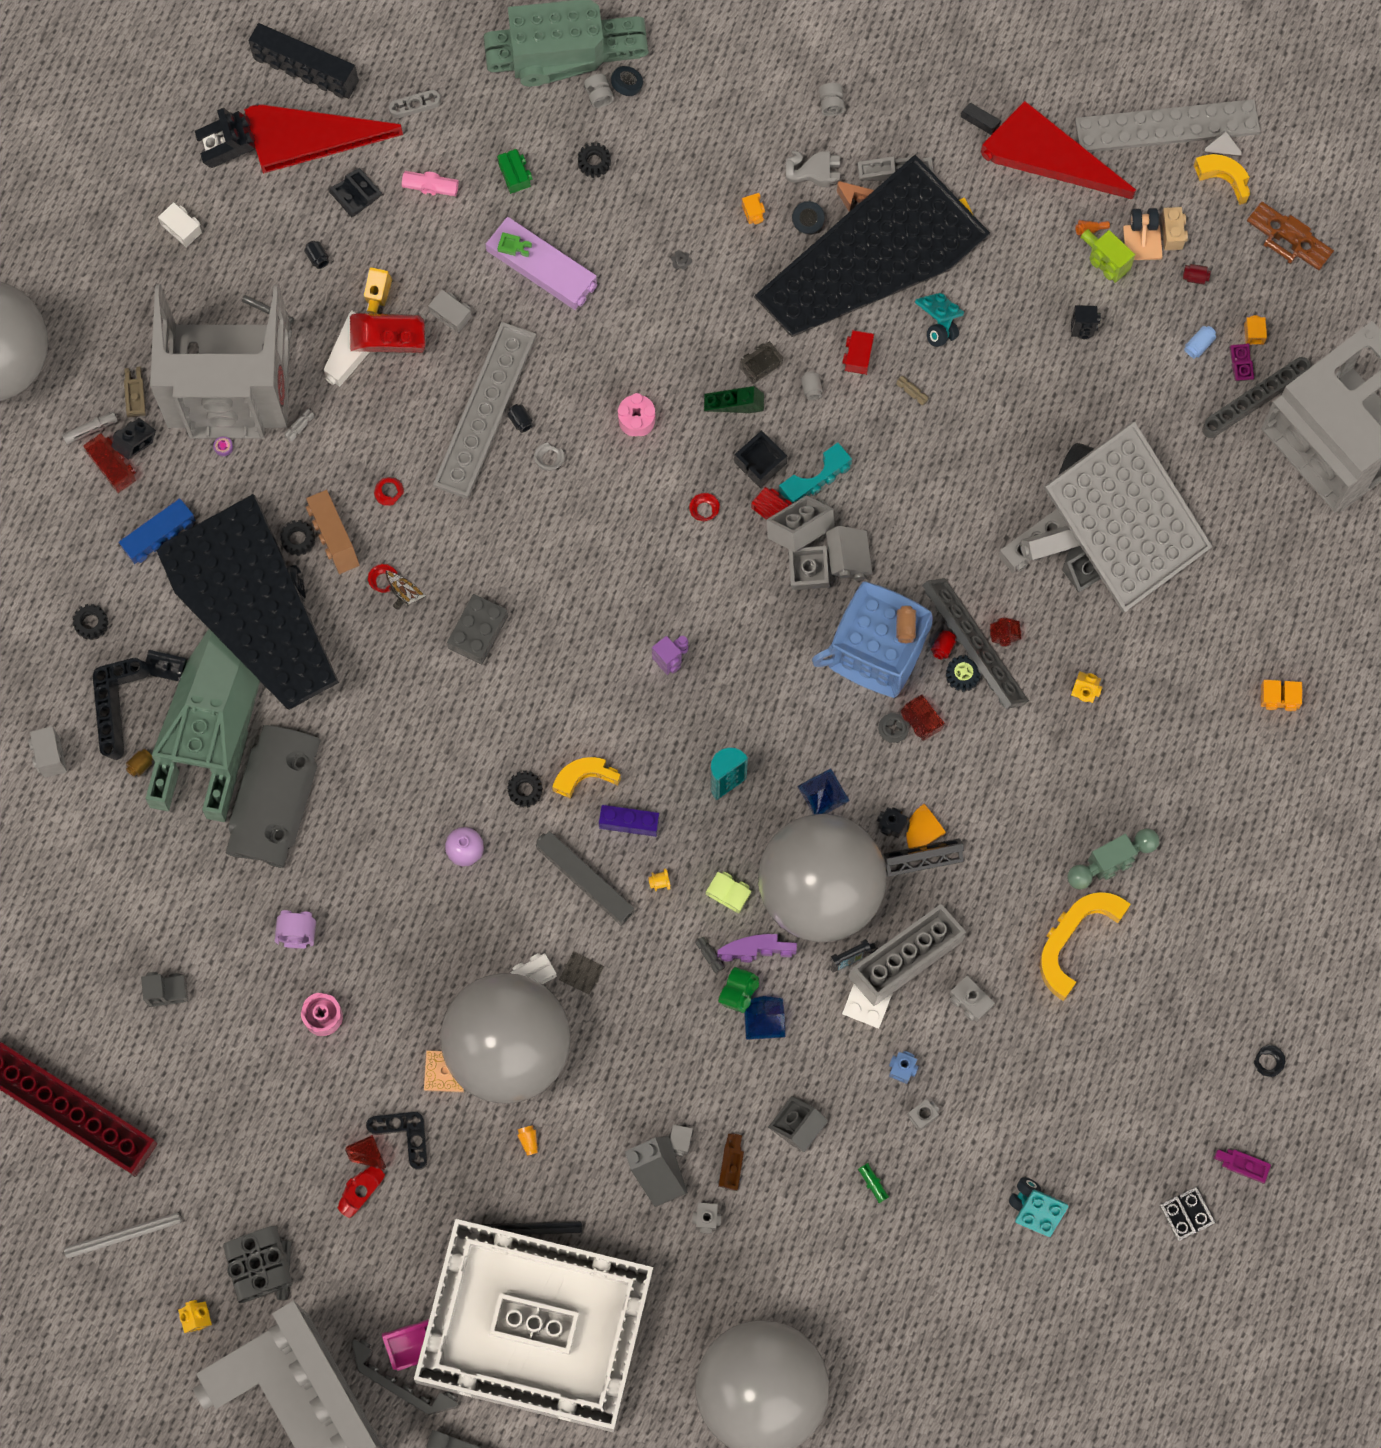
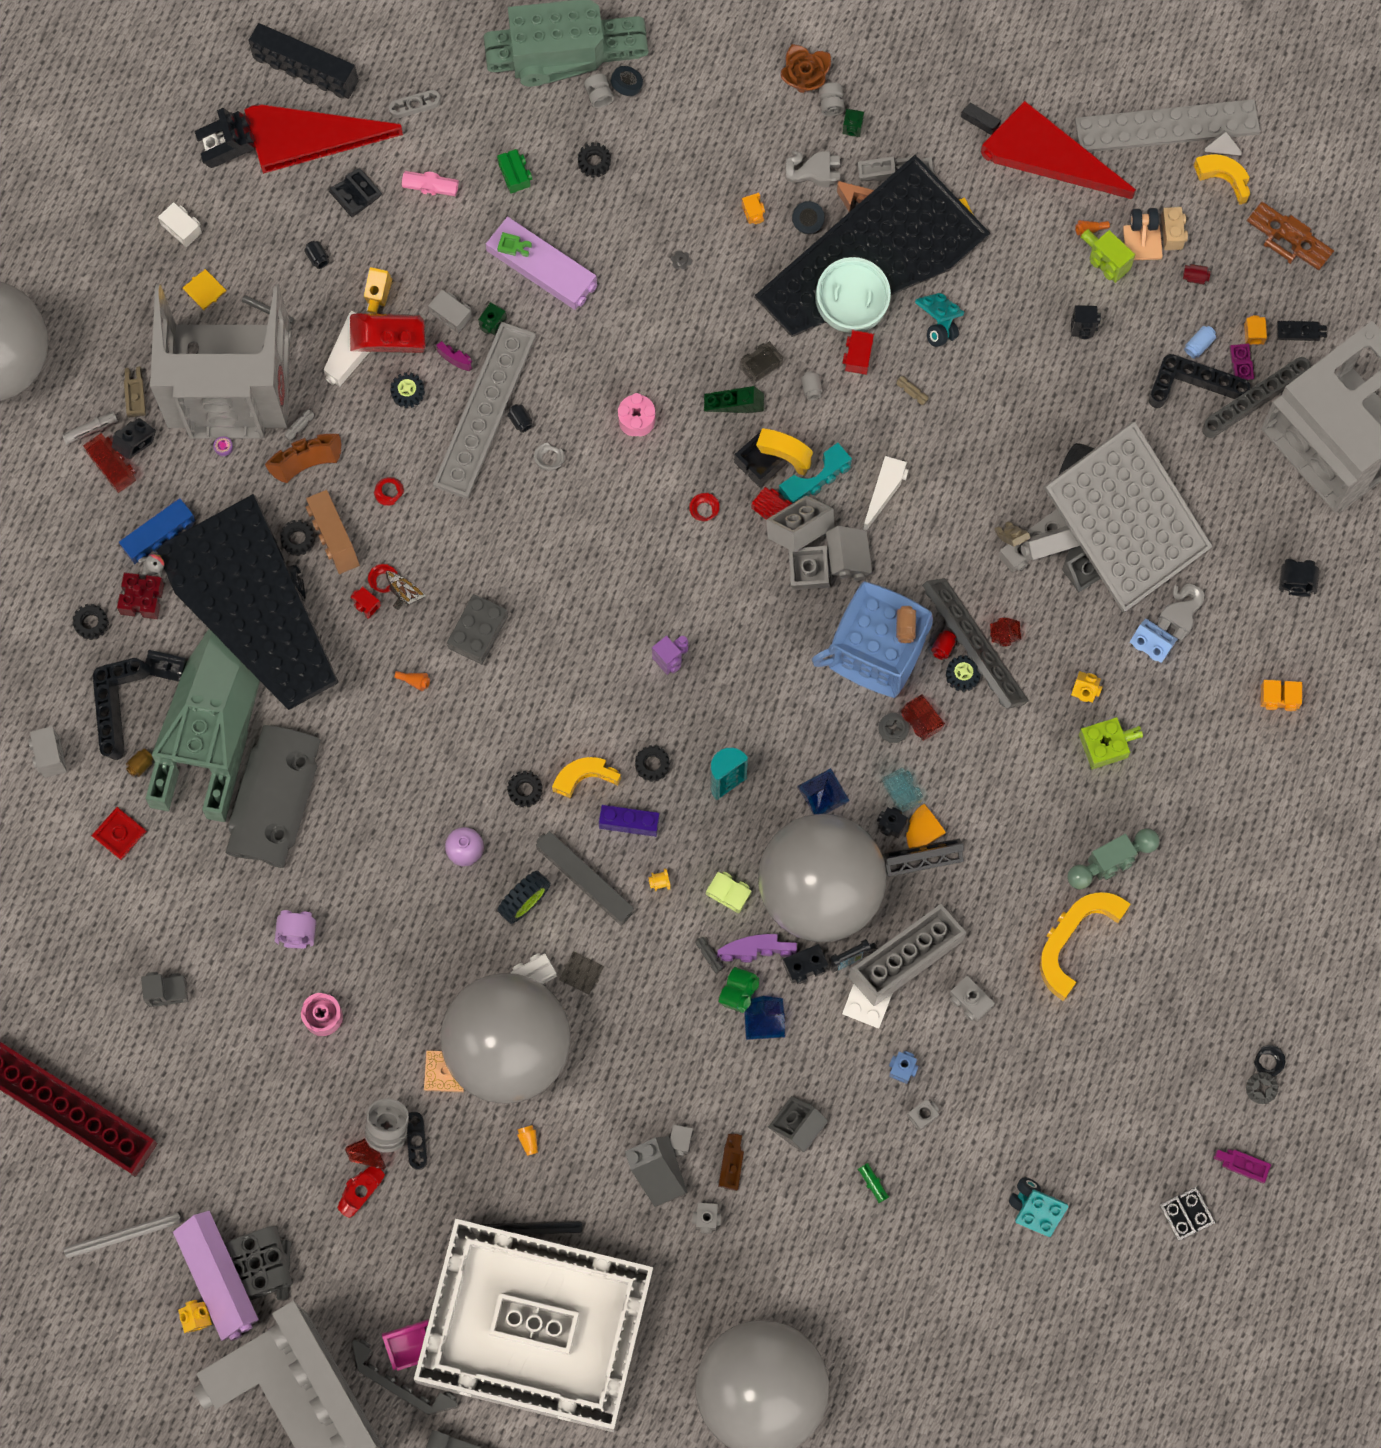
none -> red tile [91,807,147,860]
none -> dark red brick [117,572,164,620]
none -> light grey animal [138,554,164,577]
none -> lavender brick [173,1211,259,1341]
none -> yellow piece [182,269,226,310]
none -> dark orange brick [265,434,341,483]
none -> red brick [350,586,381,619]
none -> light grey wheel [365,1098,409,1152]
none -> black wheel [390,372,425,408]
none -> orange cone [394,671,430,691]
none -> magenta slope [436,341,472,371]
none -> dark green brick [478,302,507,335]
none -> black wheel [497,870,551,924]
none -> black tyre [635,745,670,782]
none -> yellow arch [756,428,813,476]
none -> dark orange brick [781,44,831,93]
none -> black brick [782,944,828,984]
none -> light aqua brick [815,257,891,333]
none -> dark green brick [842,109,864,137]
none -> white slope [863,456,909,530]
none -> clear light blue brick [882,767,923,814]
none -> dark tan hinge [995,521,1031,547]
none -> lime brick [1079,717,1143,769]
none -> light blue brick [1130,618,1177,663]
none -> black beam [1149,354,1250,408]
none -> light grey hips [1157,584,1204,643]
none -> dark grey gear [1246,1072,1278,1104]
none -> black hinge [1277,321,1327,341]
none -> black brick [1279,559,1320,597]

